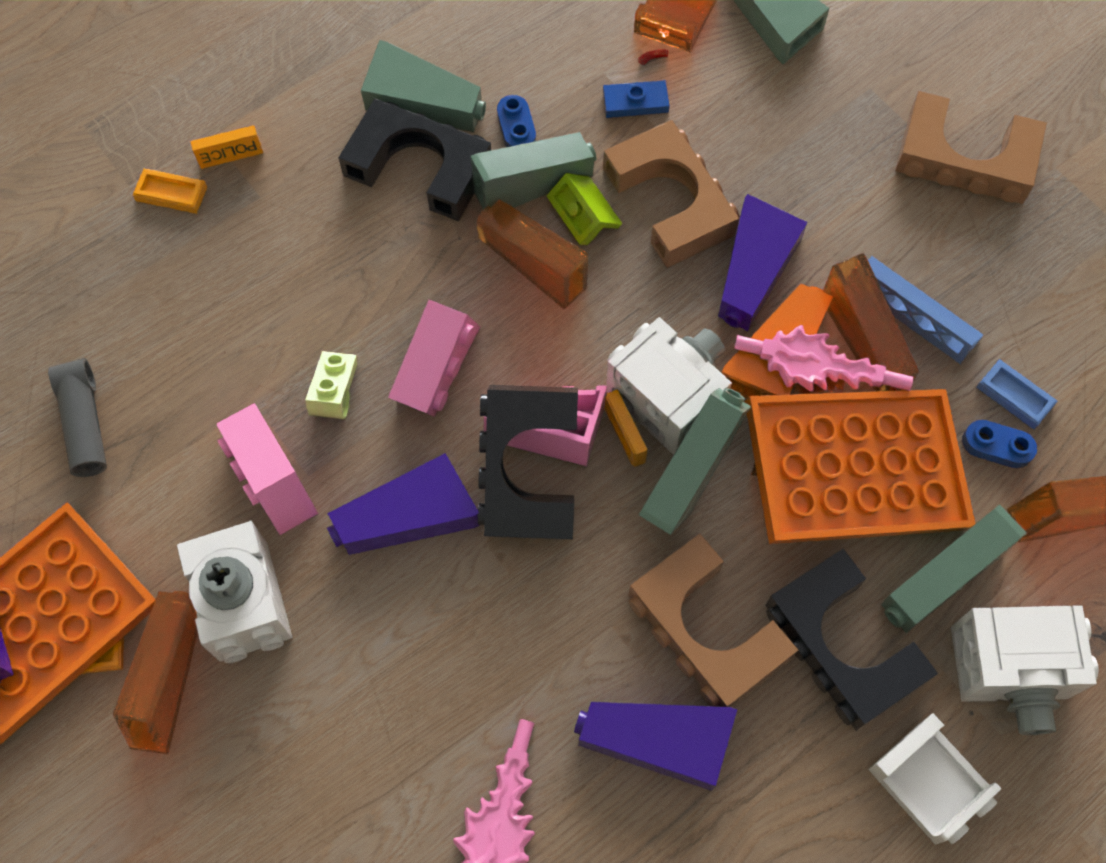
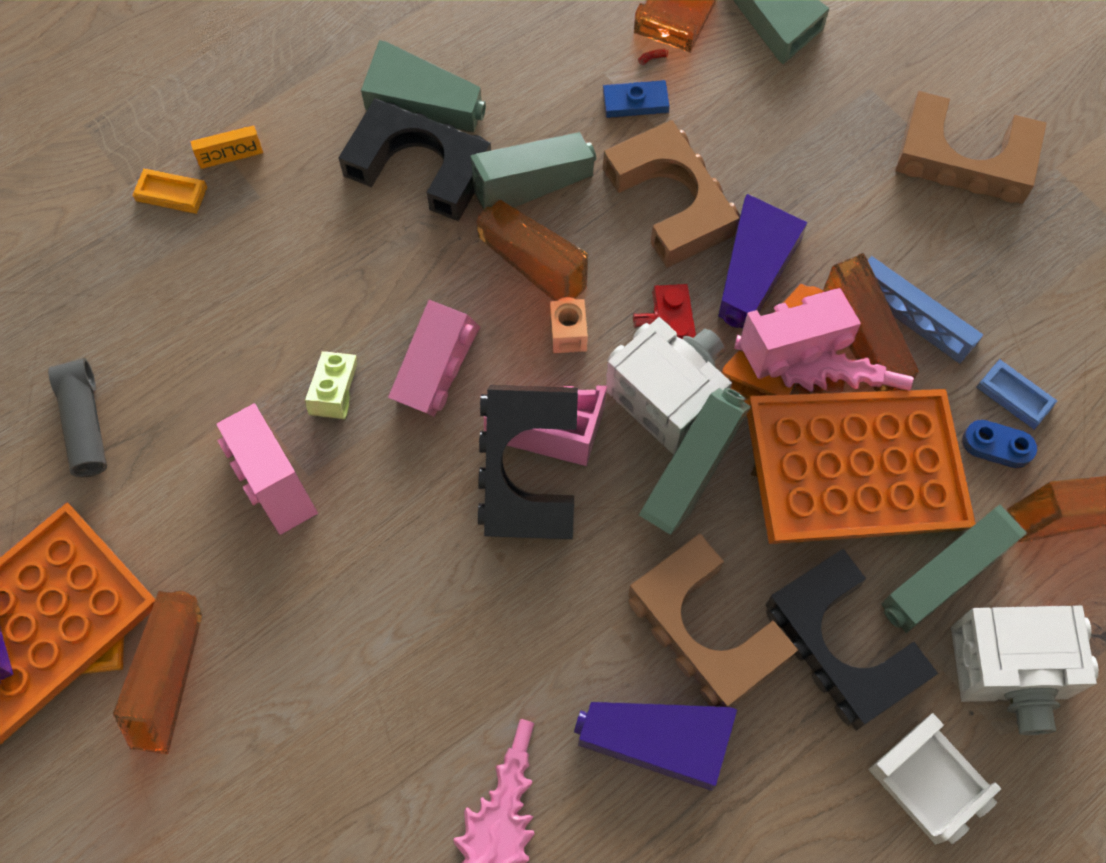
white piece [177,521,293,663] -> none
dark purple slope [327,453,480,555] -> none
blue plate [497,95,536,147] -> none
lime panel [546,173,622,245] -> none
light orange tile [604,389,648,467] -> none
none -> light nougat brick [550,297,588,354]
none -> red plate [633,284,696,339]
none -> bright pink wedge [739,288,861,379]

